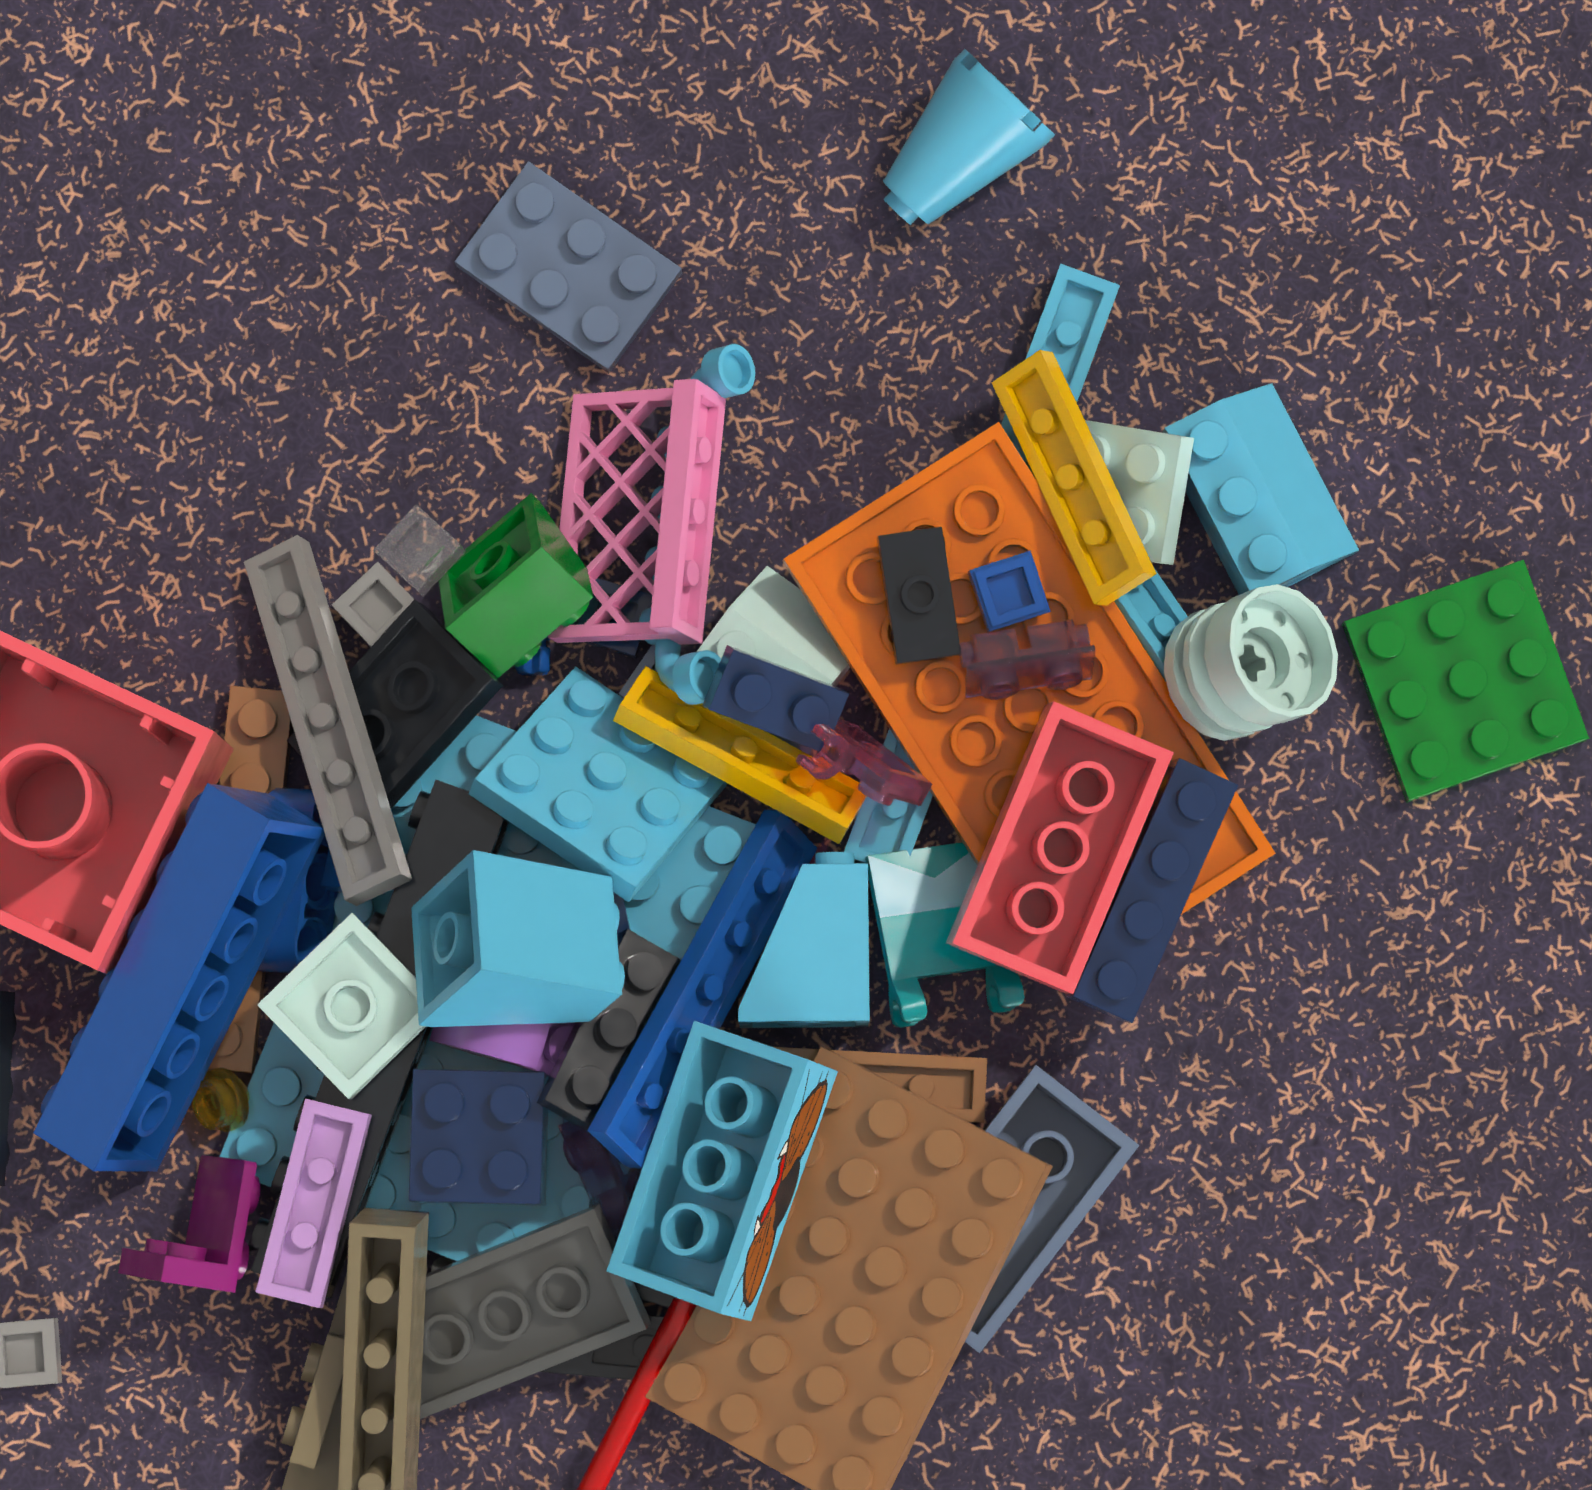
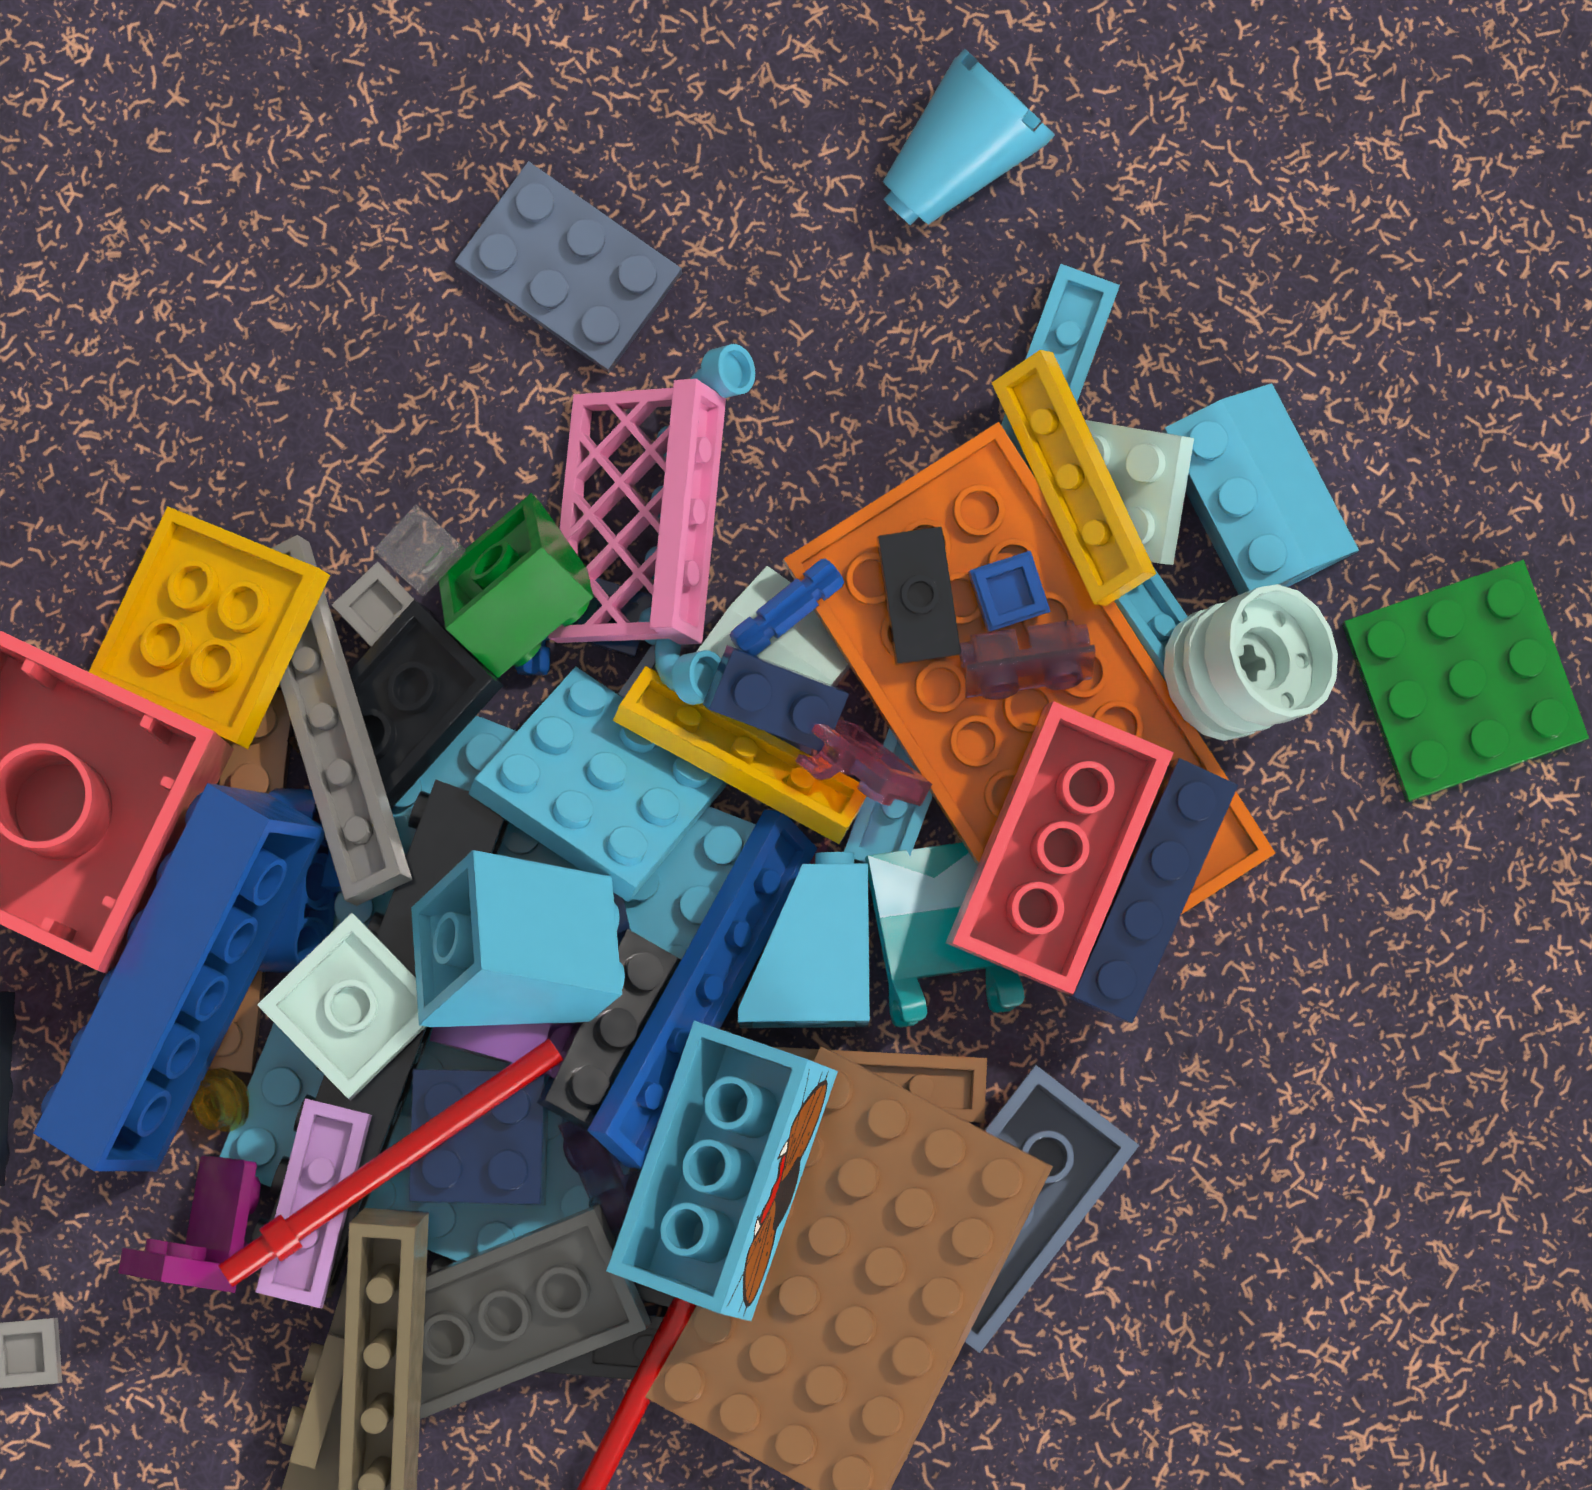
none -> yellow plate [89,506,330,750]
none -> red bar [218,1038,563,1287]
none -> blue axle [730,558,844,656]

